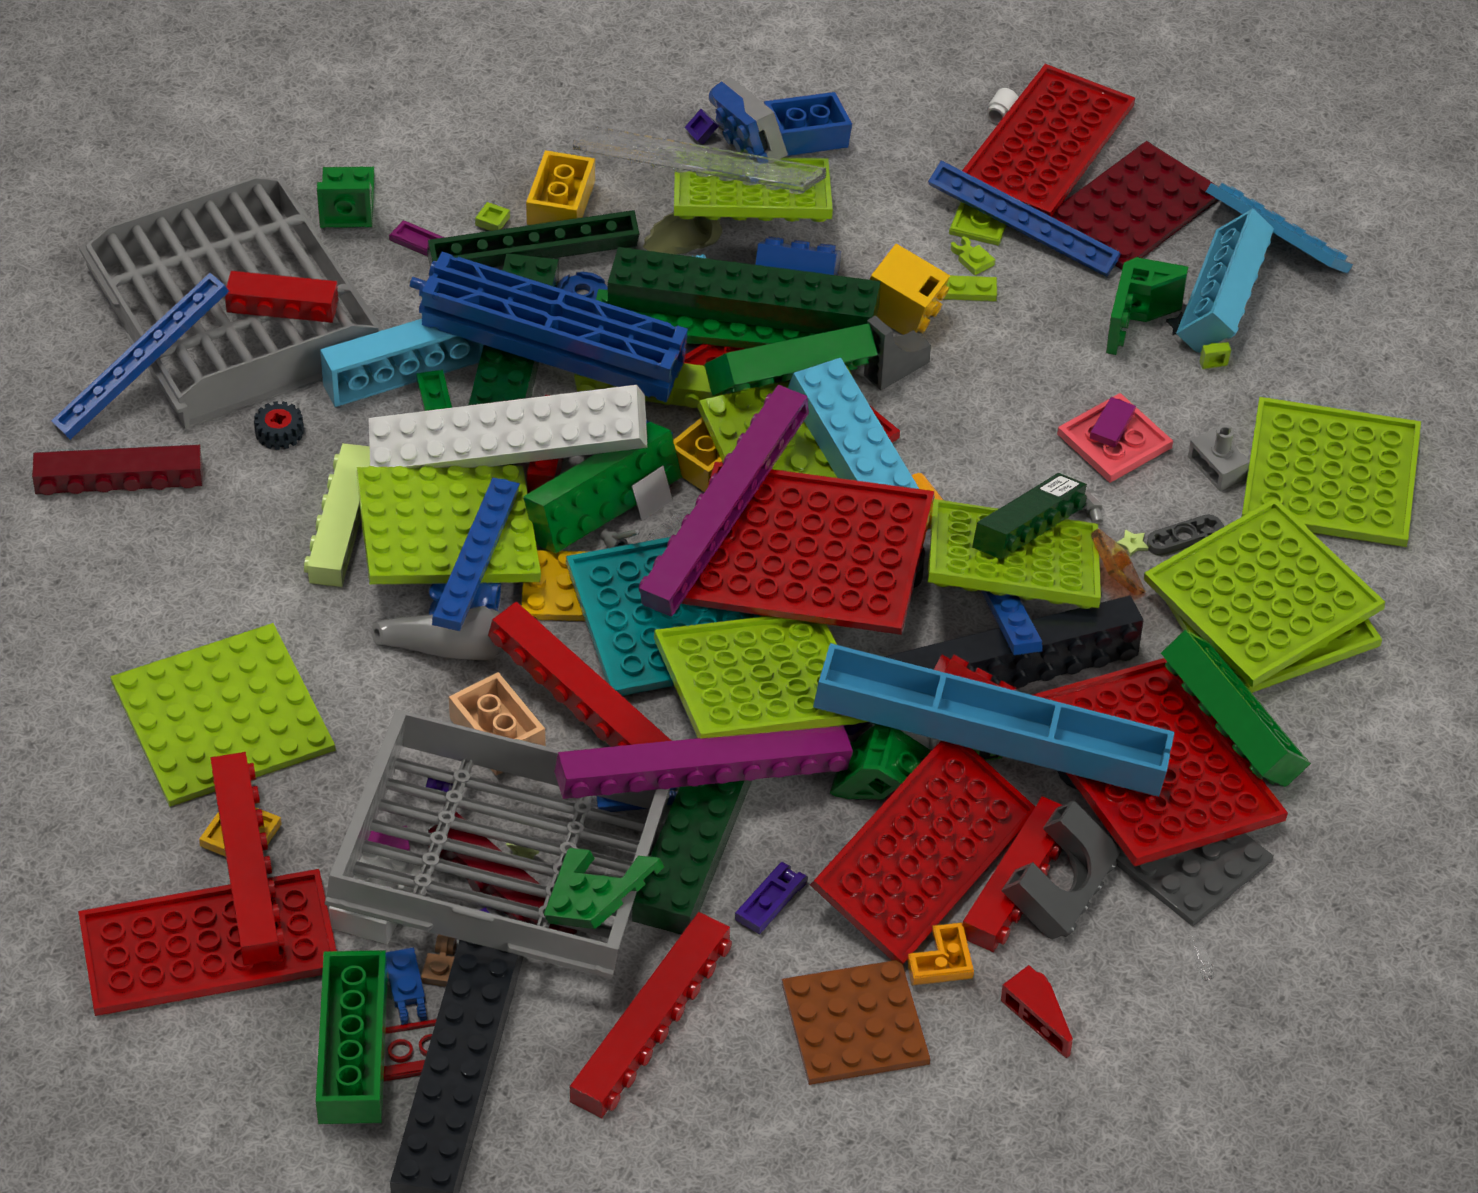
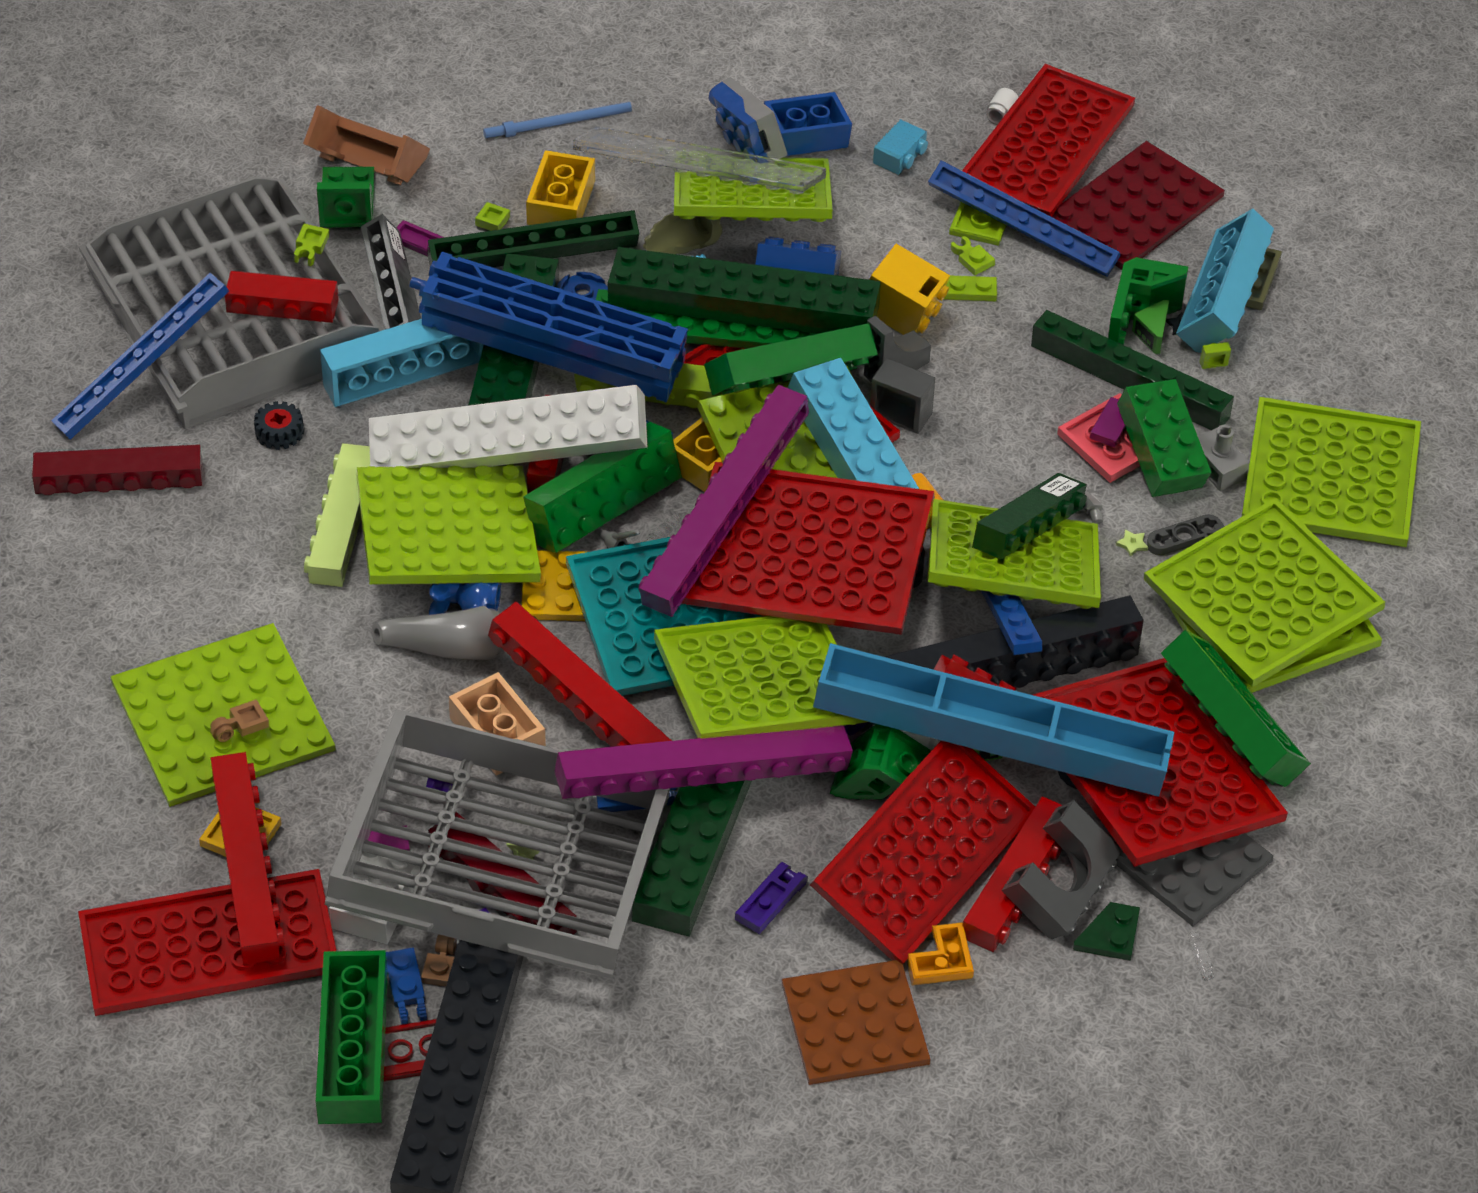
green plate [416,369,452,411] -> none
blue plate [432,477,520,631] -> none
green wing [544,848,664,929] -> none
red brick [570,912,732,1118] -> none
white sticker [632,466,673,521] -> none
dark purple plate [684,109,719,145] -> none
red slope [1001,965,1073,1058] -> none
clear orange plate [1091,528,1146,596] -> none
dark azure plate [1206,183,1353,273] -> none
none -> medium nougat plate [210,700,269,742]
none -> lime plate [294,223,329,266]
none -> nougat windscreen [303,105,430,186]
none -> dark grey brick [361,214,421,330]
none -> medium blue bar [483,102,632,139]
none -> dark grey piece [870,359,936,434]
none -> medium azure brick [873,119,928,175]
none -> dark green brick [1031,310,1234,430]
none -> dark green wing [1073,902,1140,961]
none -> green brick [1117,379,1212,497]
none -> bright green slope [1132,300,1169,354]
none -> olive plate [1245,248,1282,310]

